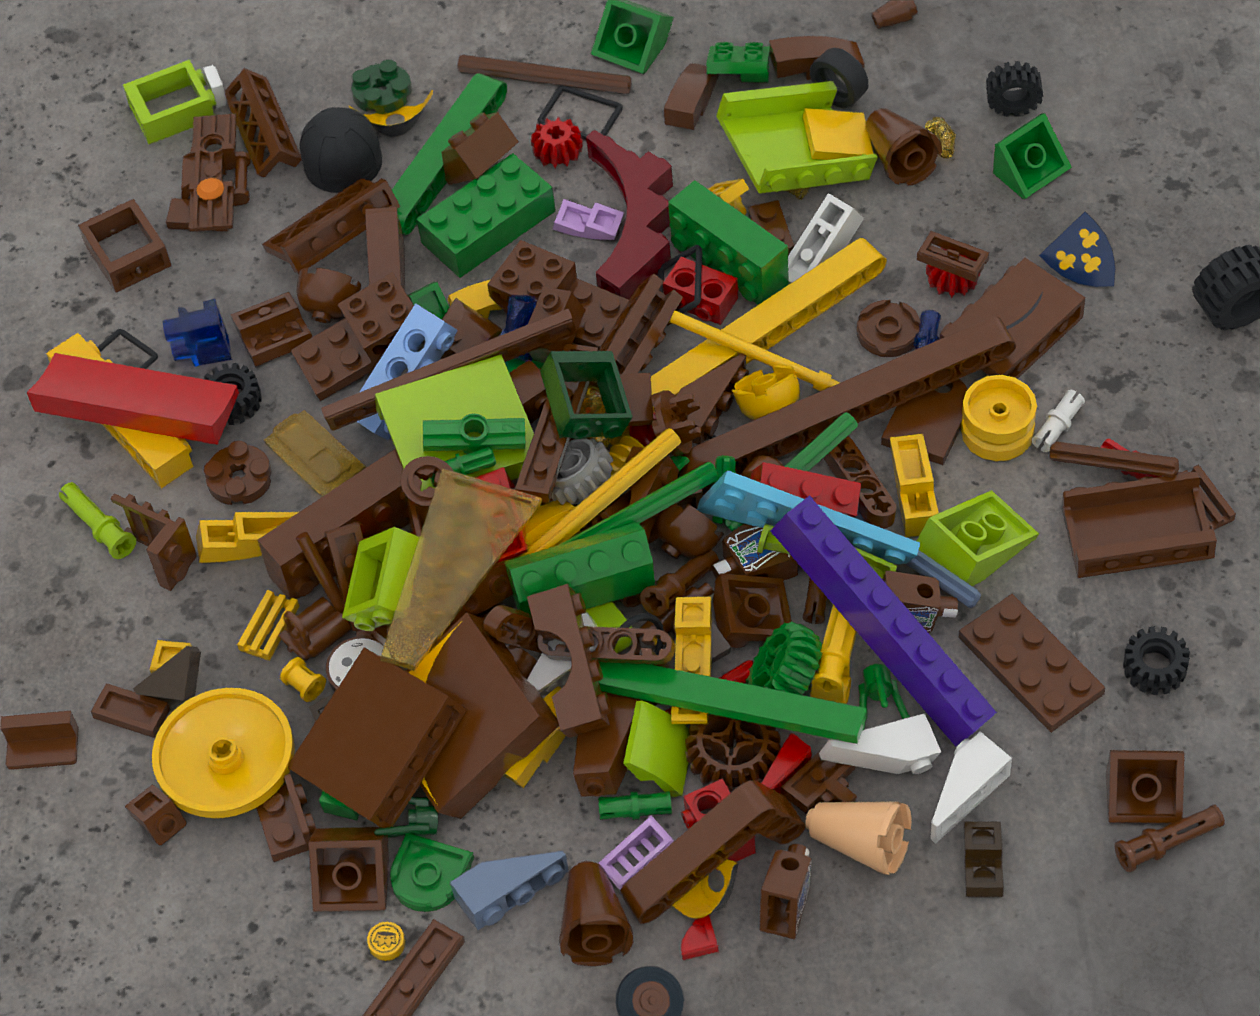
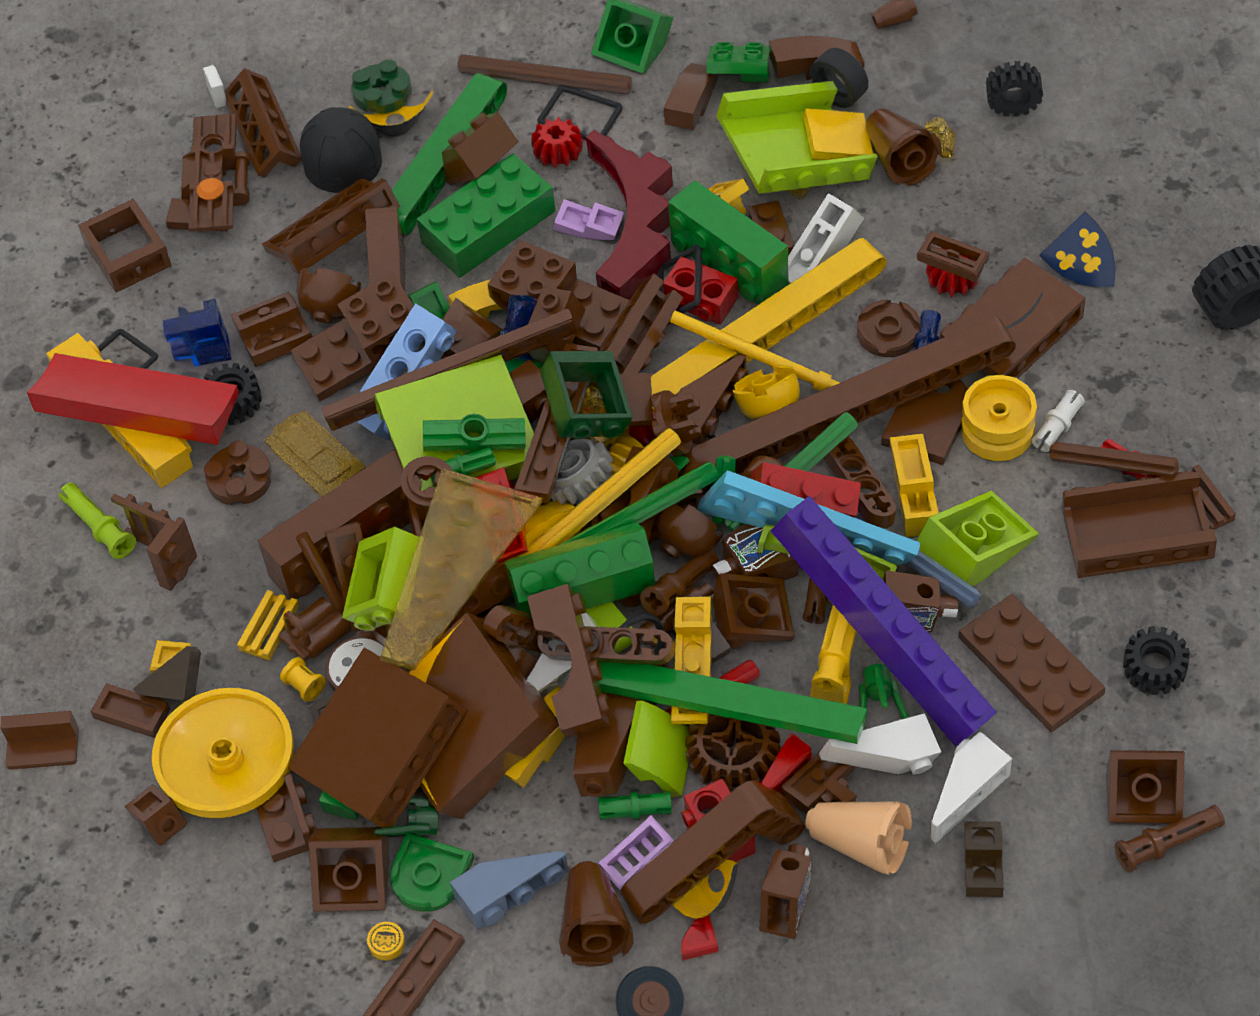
lime window [123,59,217,145] -> none
yellow slope [196,512,299,563] -> none
green gear [746,621,822,695] -> none
green slope [993,113,1072,199] -> none

